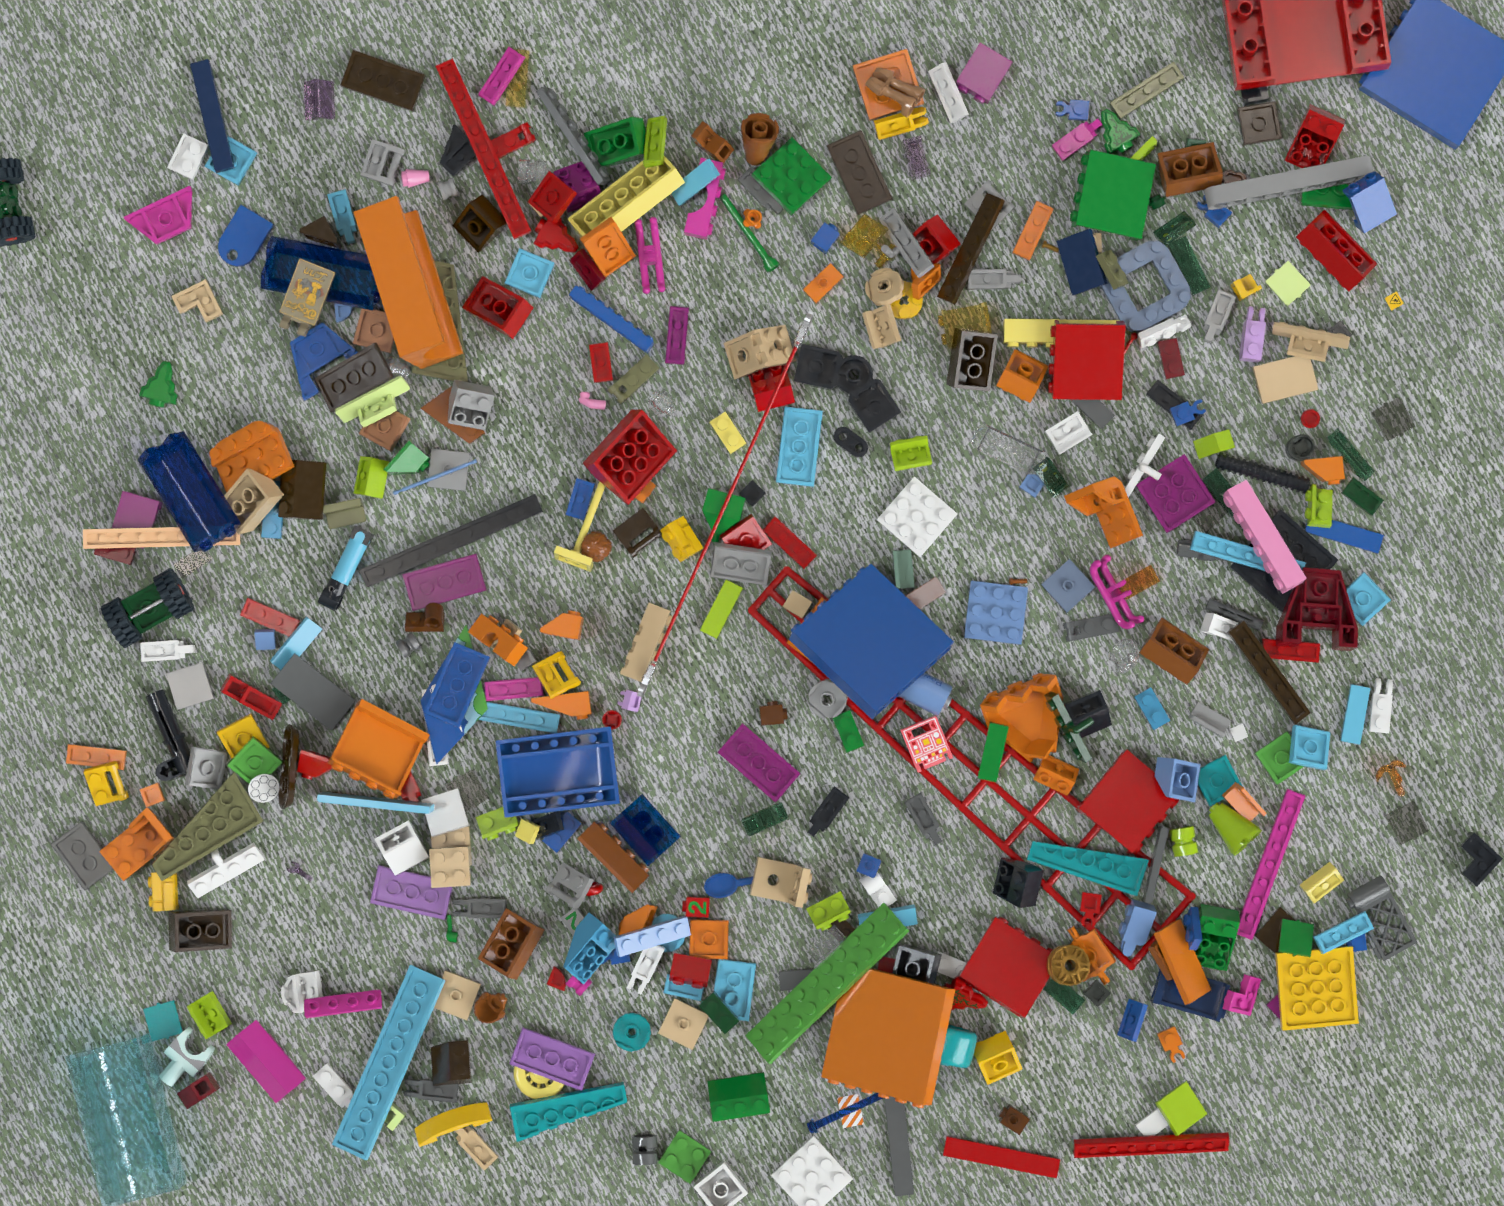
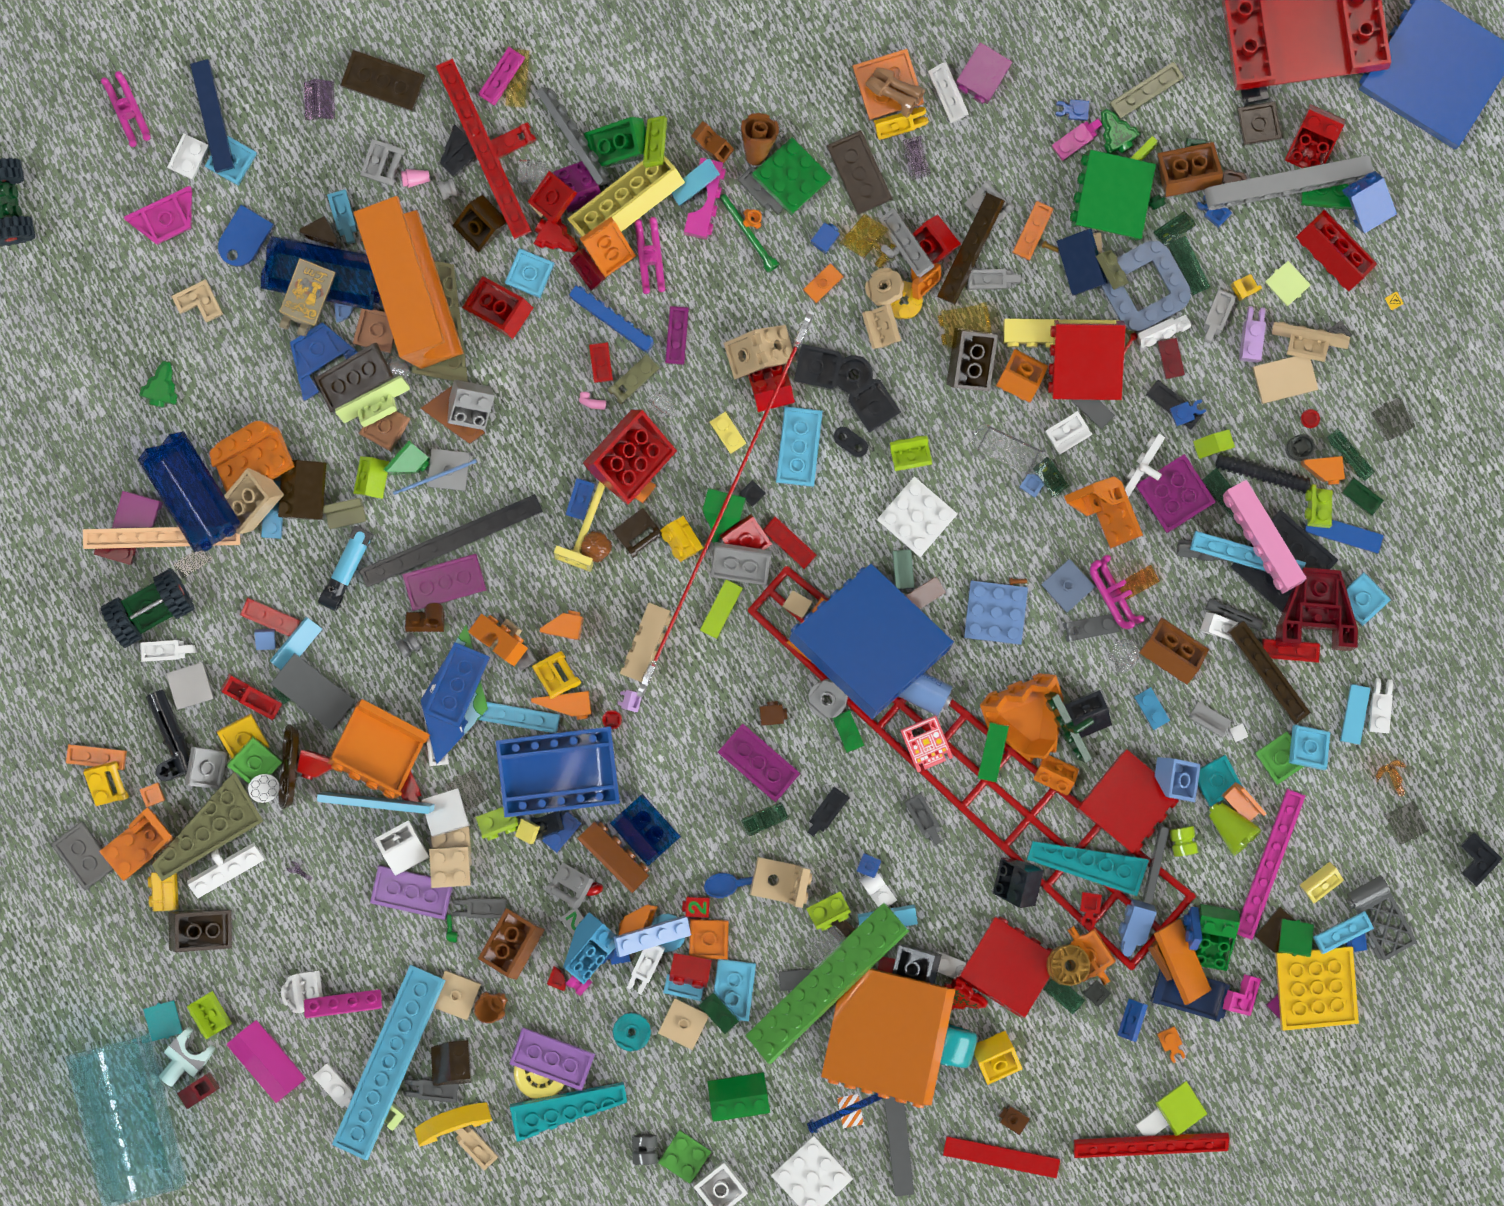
dark pink tile [484,677,544,701] -> none
none -> dark pink piece [101,71,151,147]

